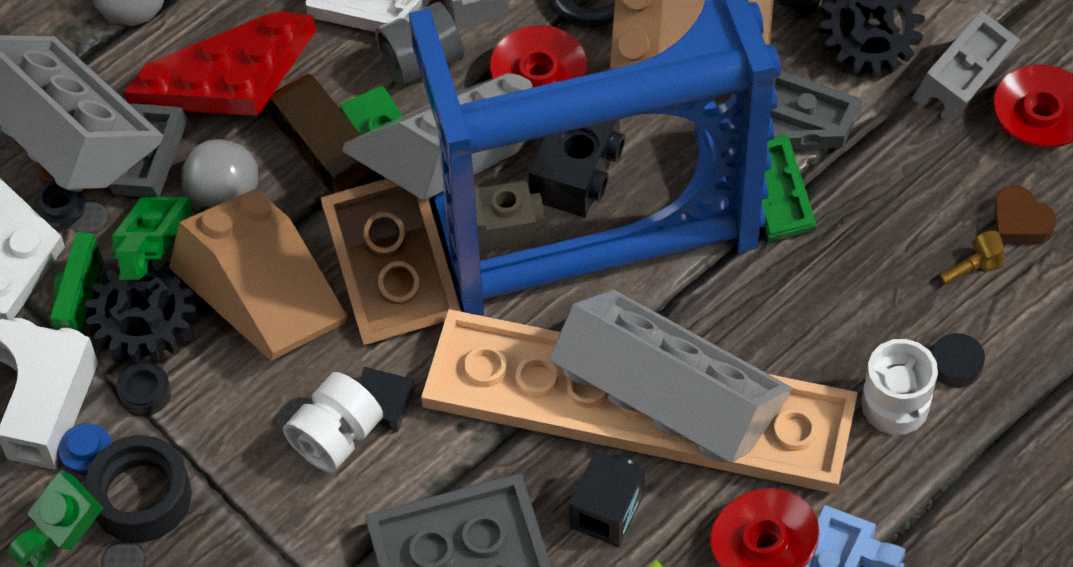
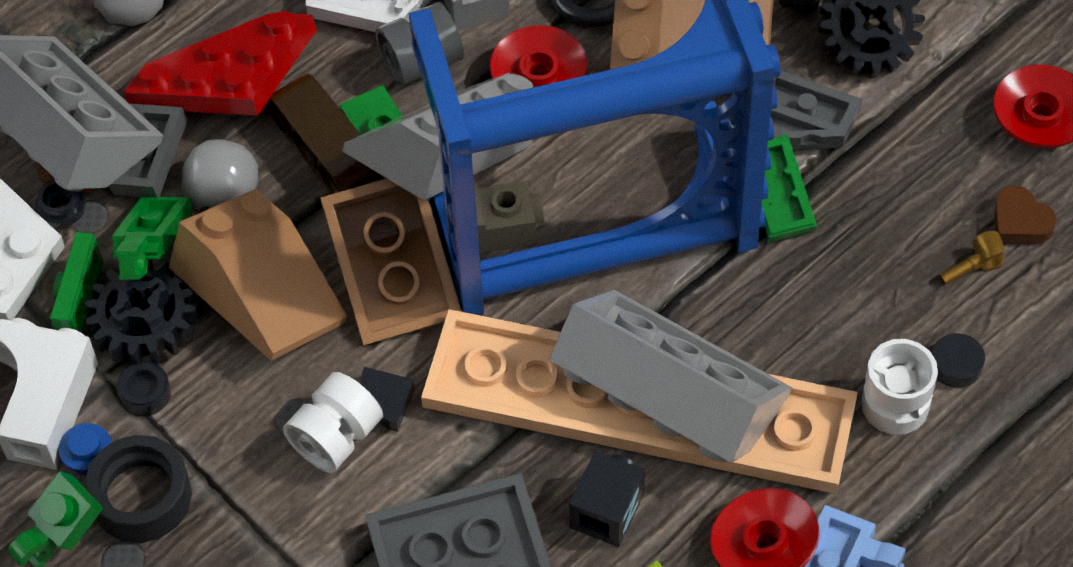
black brick [528,119,626,218] -> none
light grey hinge [912,10,1020,119] -> none

